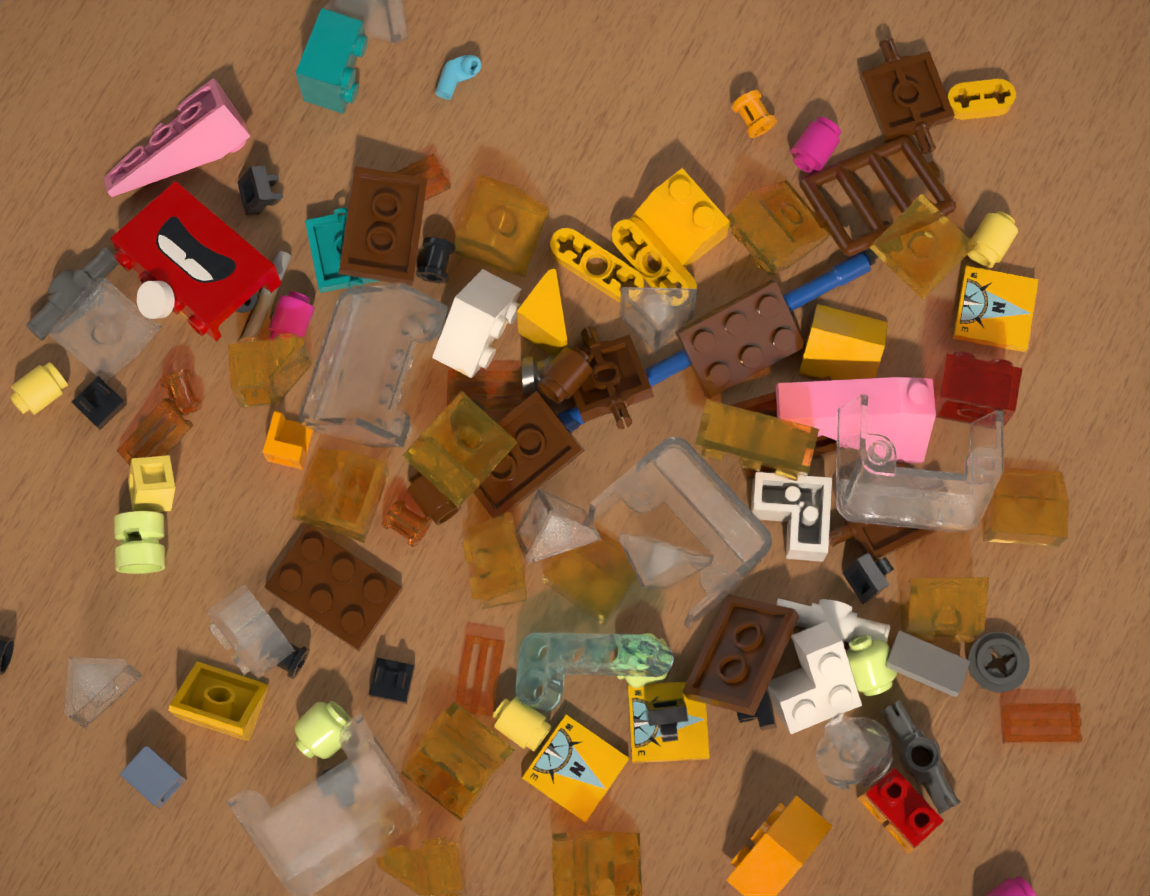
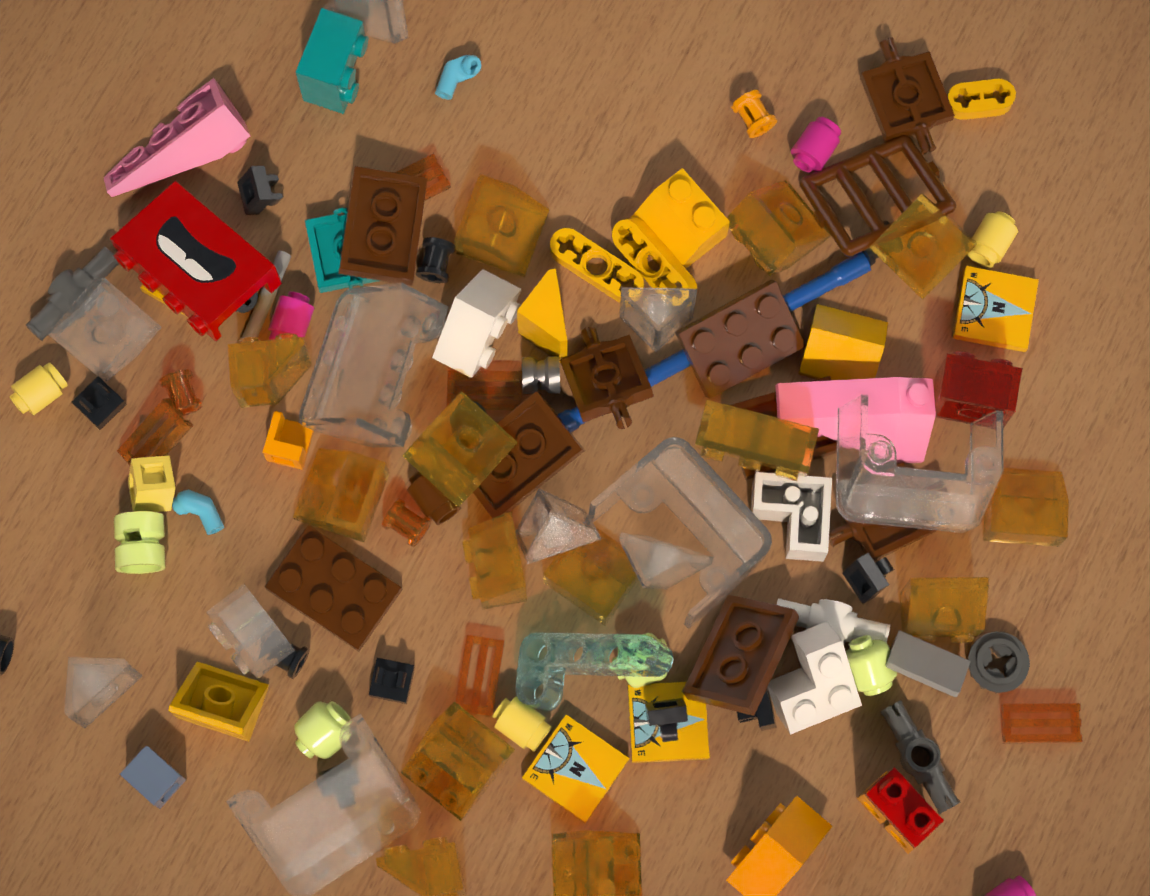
white tile [137,281,175,319] -> none
reddish brown brick [537,347,592,404] -> none
clear tile [815,713,893,789] -> none
none -> medium azure arm [172,489,224,535]

